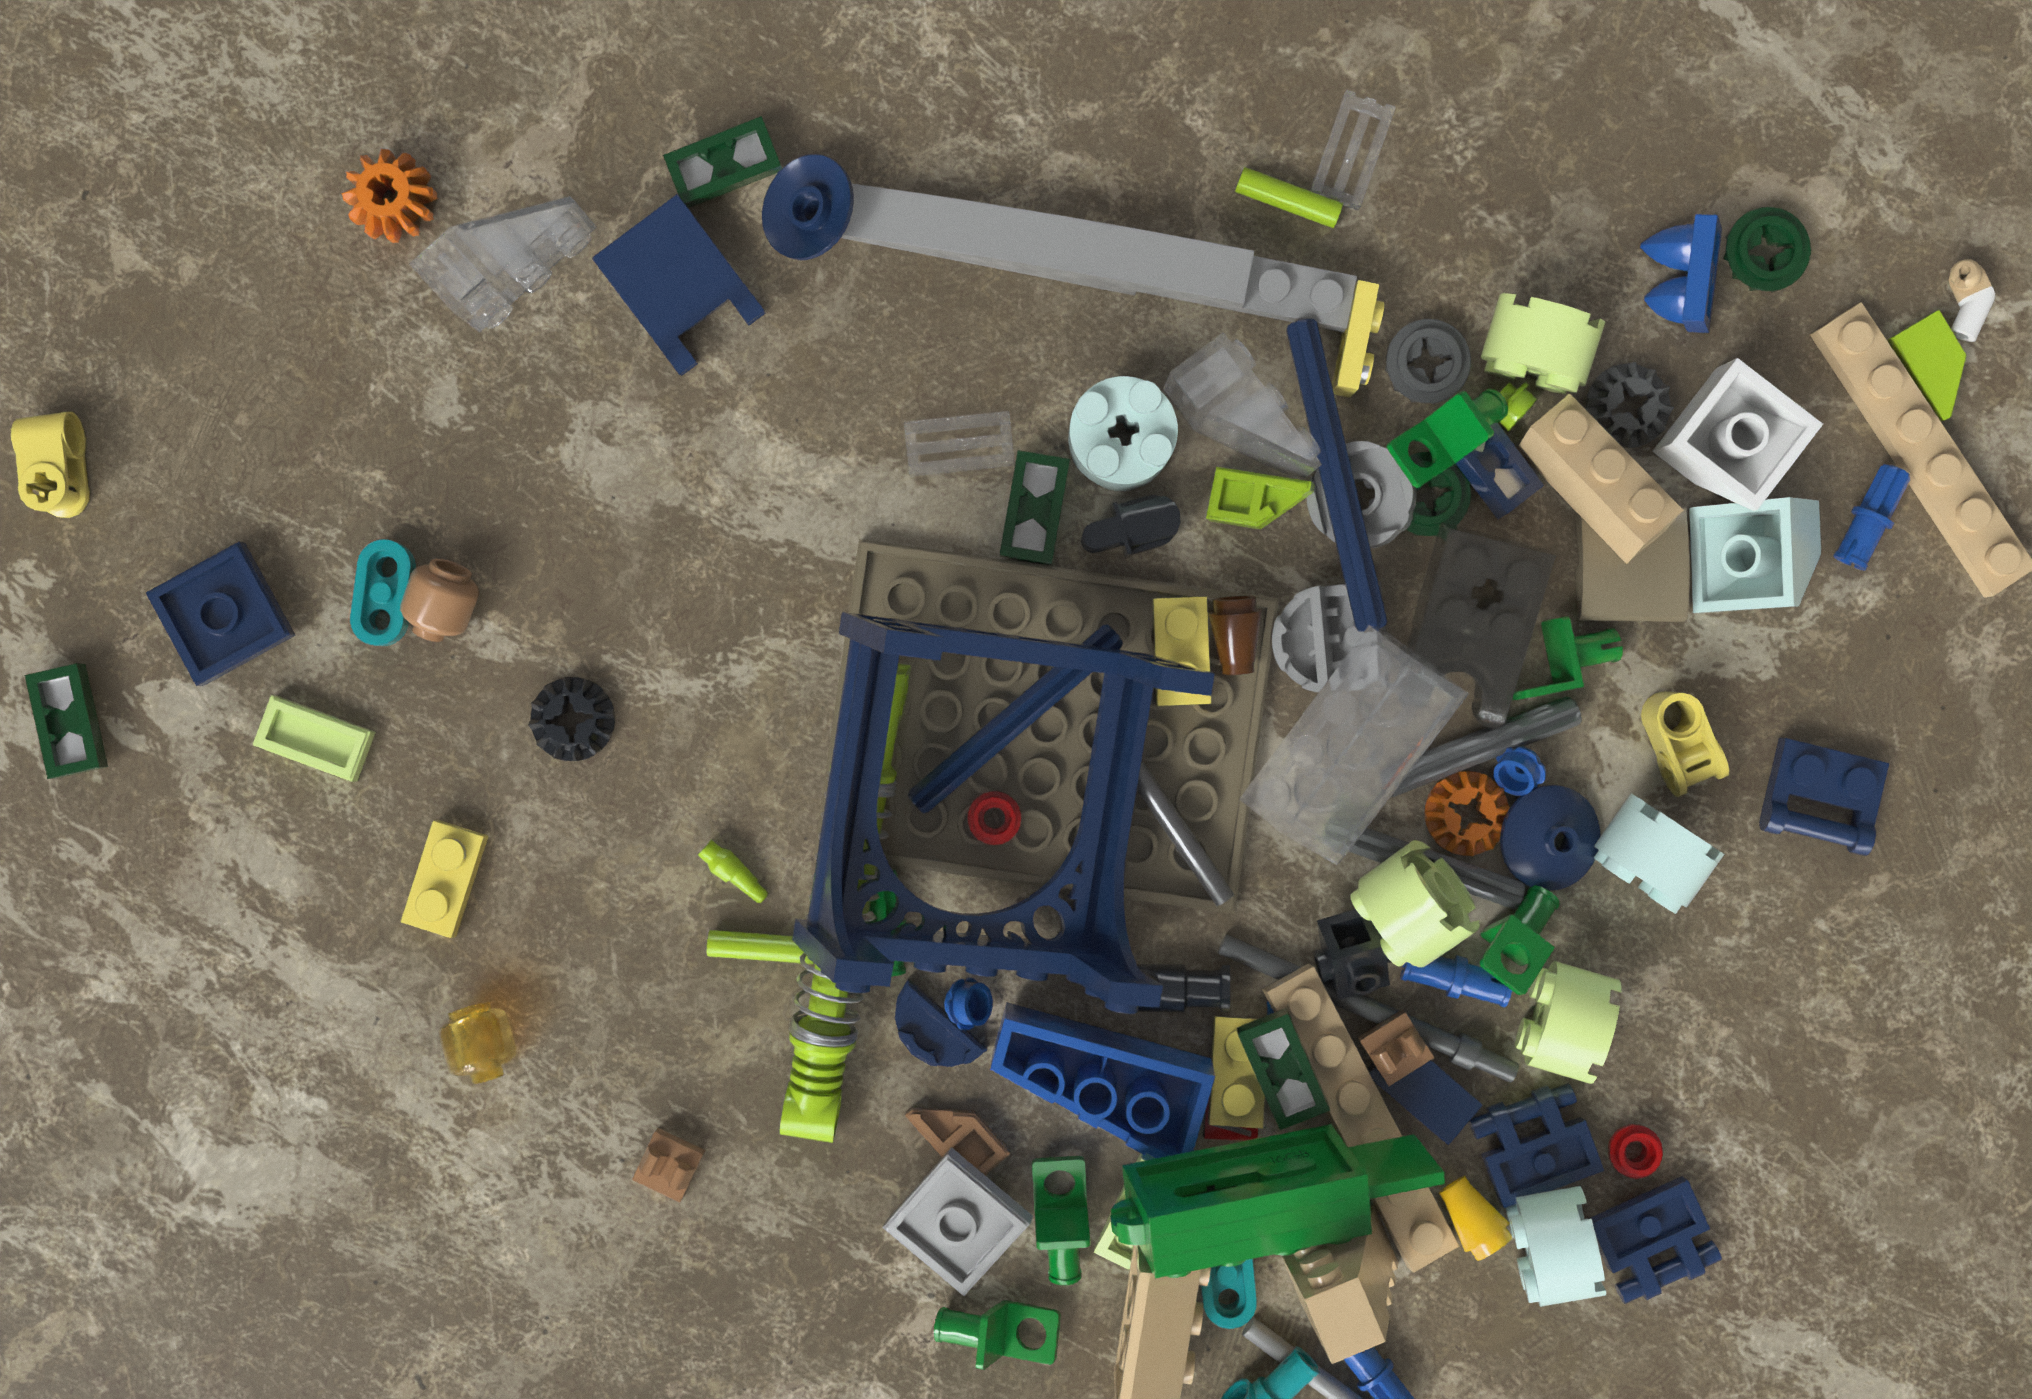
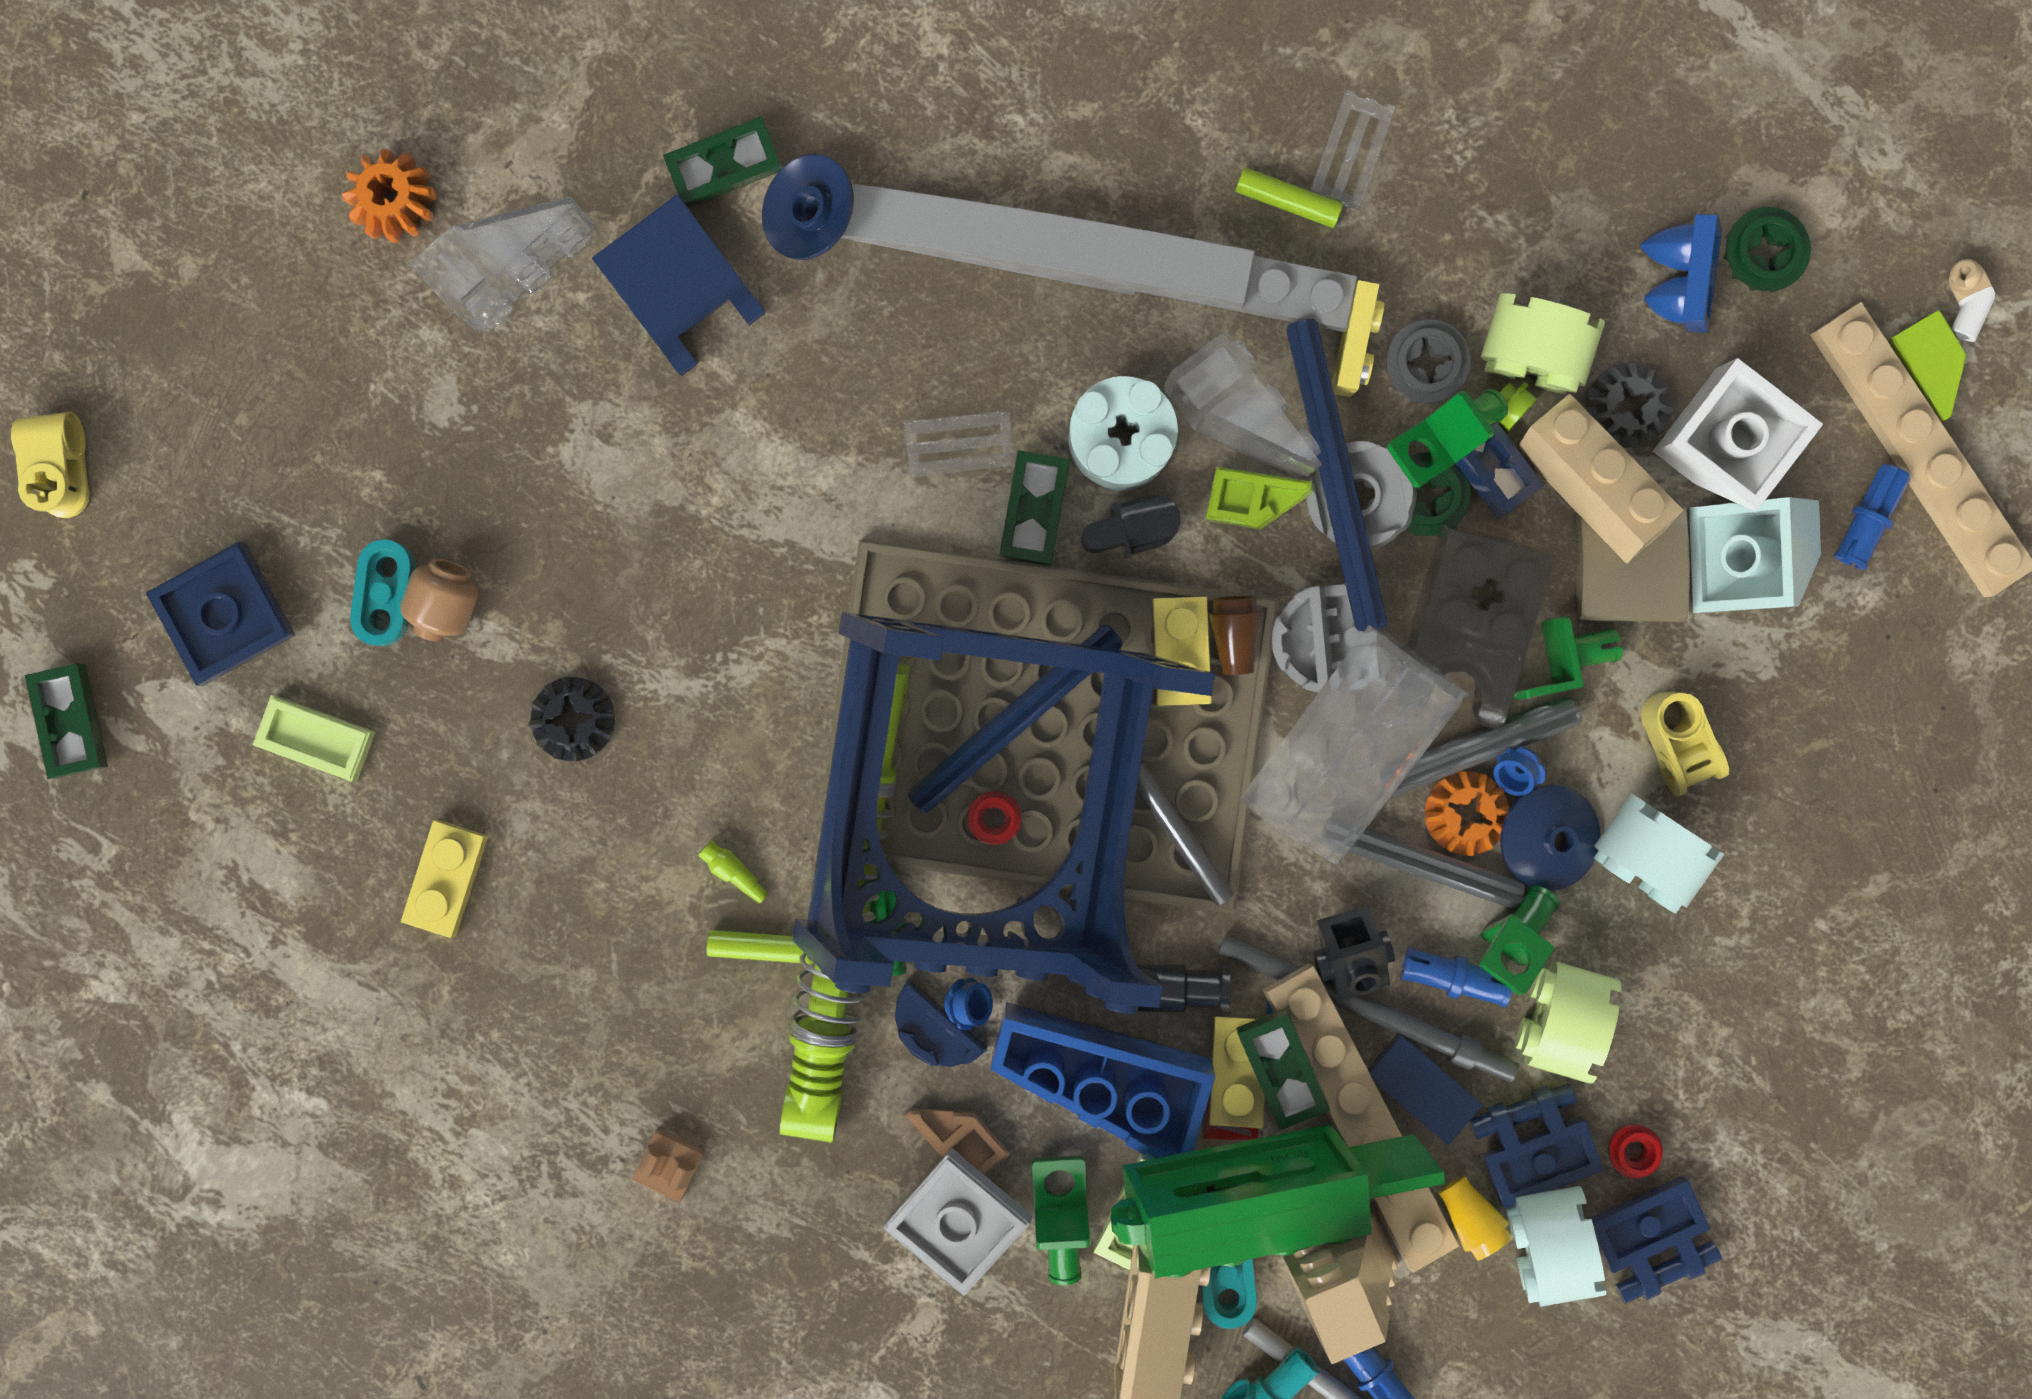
clear yellow head [439,1001,517,1085] -> none
green bracket [934,1300,1061,1370] -> none
yellowish green brick [1350,840,1480,968] -> none
medium nougat tile [1357,1009,1435,1086] -> none
dark blue plate [1759,738,1889,856] -> none

